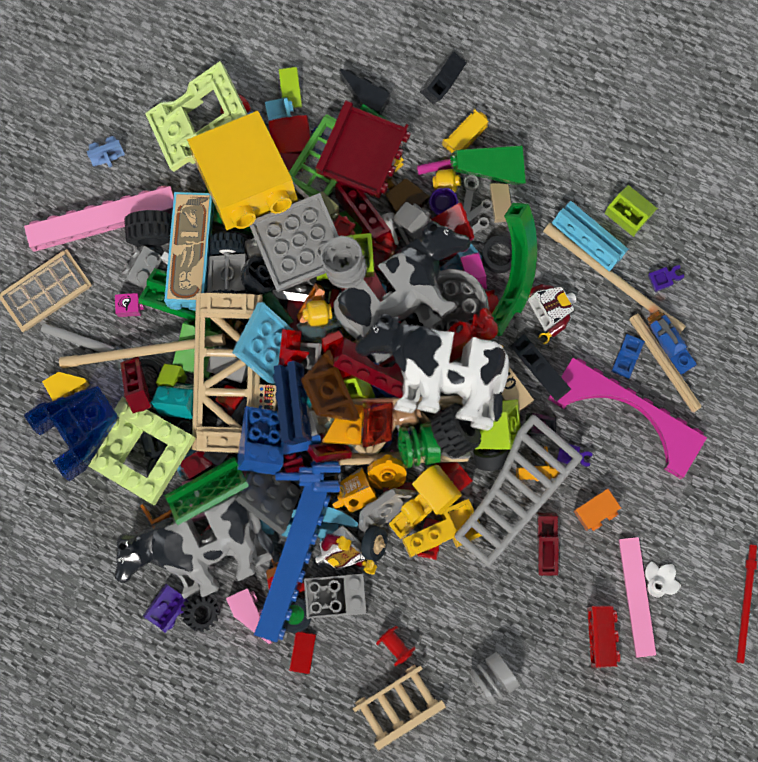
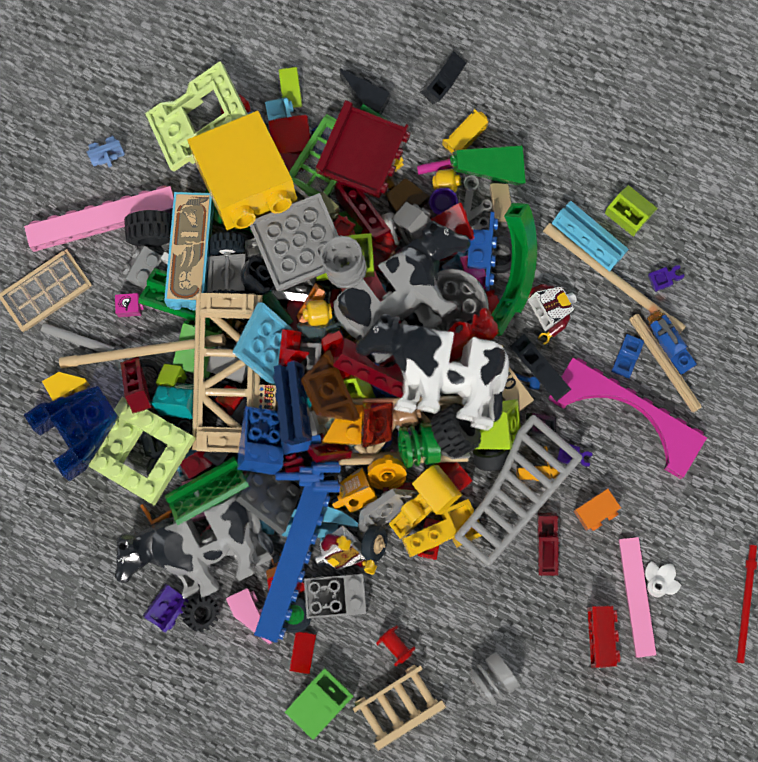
none -> bright green slope [285,668,354,740]
none -> blue bracket [467,212,498,291]
none -> blue hand [515,373,540,390]

